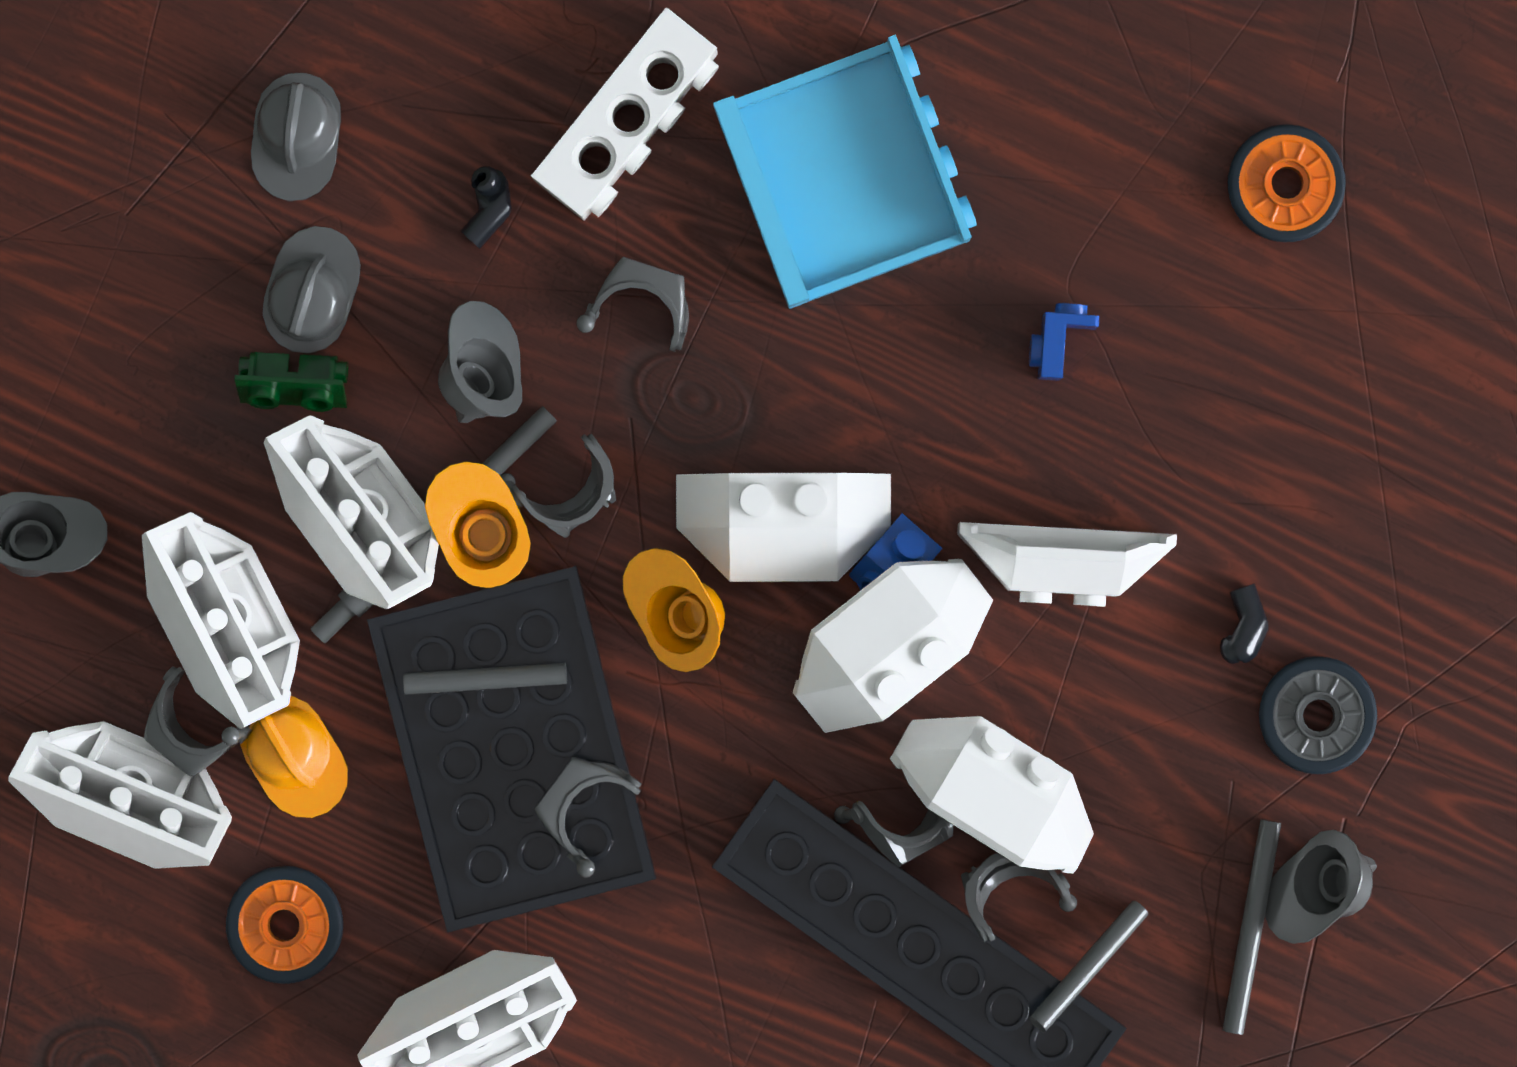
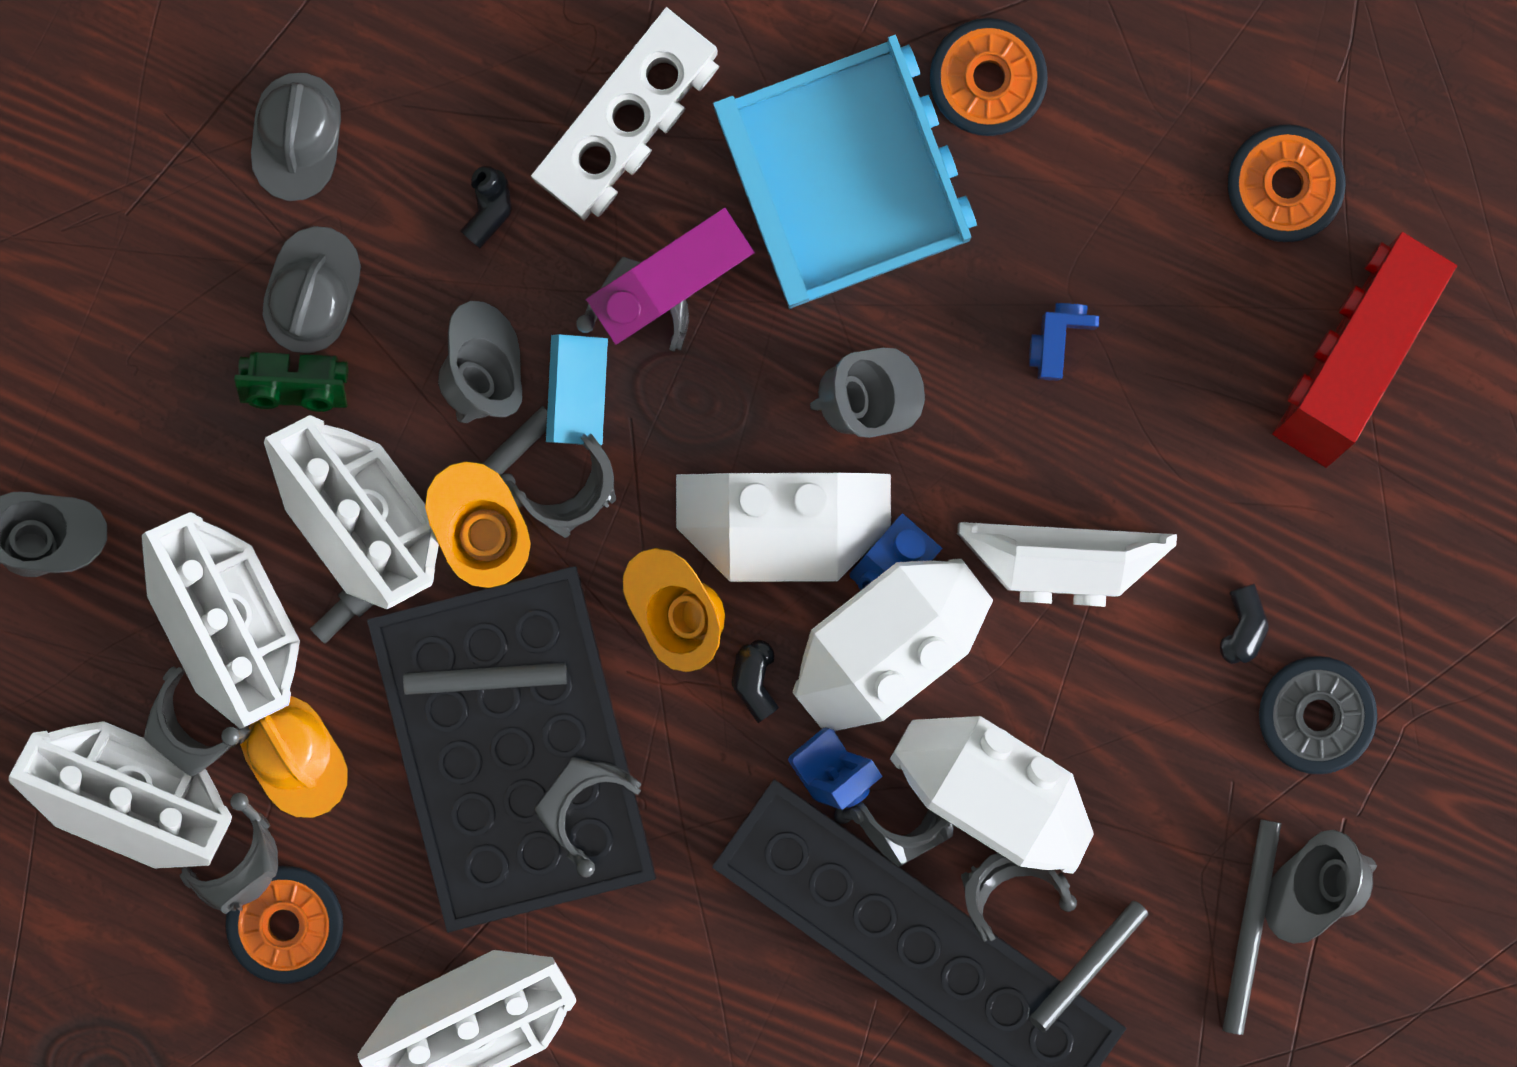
none -> dark grey helmet [179,792,278,914]
none -> medium azure tile [546,334,608,445]
none -> magenta slope [586,207,755,345]
none -> black arm [731,640,779,723]
none -> blue bracket [788,727,883,810]
none -> dark grey piece [810,347,925,438]
none -> orange wheel [930,18,1048,136]
none -> red wedge [1272,232,1458,468]

